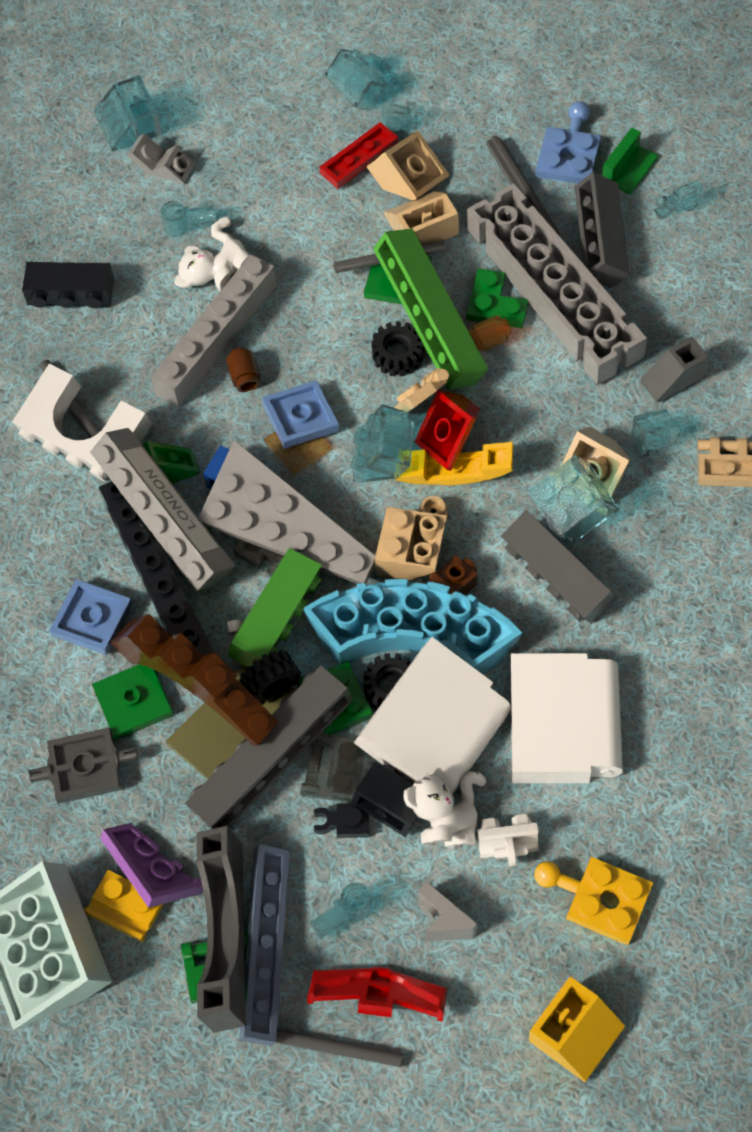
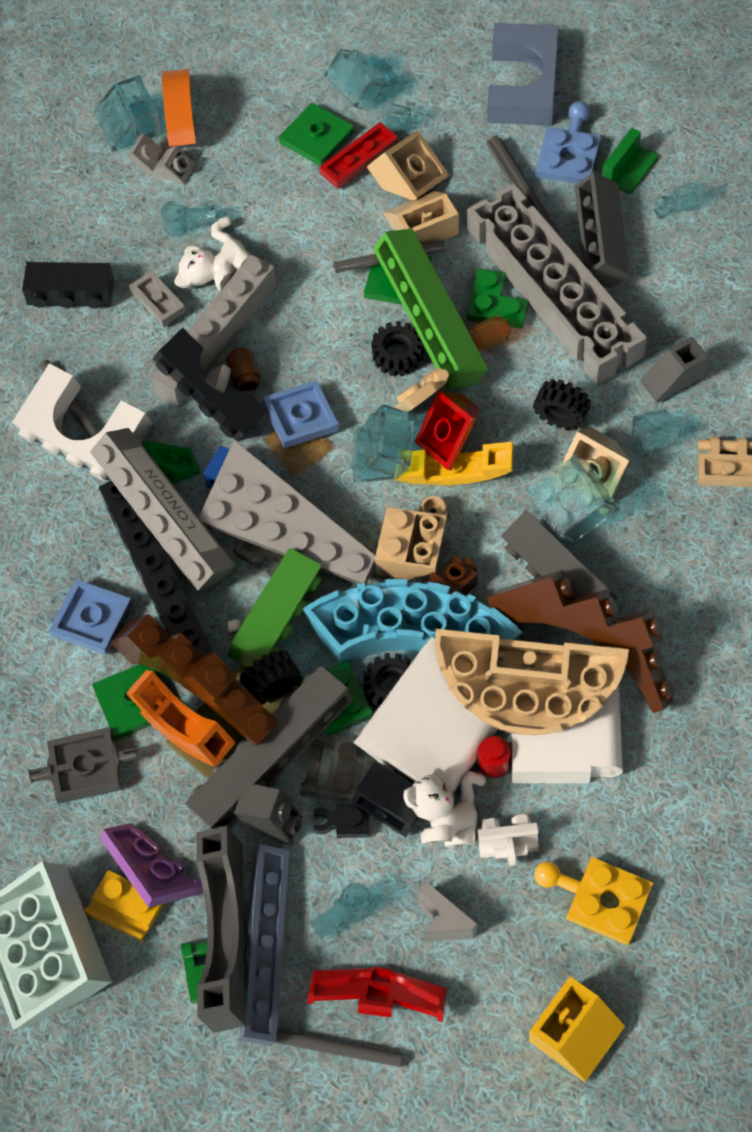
none -> orange arch [126,670,236,767]
none -> light grey plate [129,271,186,327]
none -> black arch [152,327,267,441]
none -> orange arch [162,69,197,147]
none -> white tile [206,364,231,393]
none -> dark grey slope [234,783,303,846]
none -> green plate [278,102,355,166]
none -> tan brick [435,629,629,736]
none -> red brick [478,736,511,778]
none -> sand blue arch [487,23,563,126]
none -> reddish brown arch [487,570,673,713]
none -> black tyre [533,379,591,431]

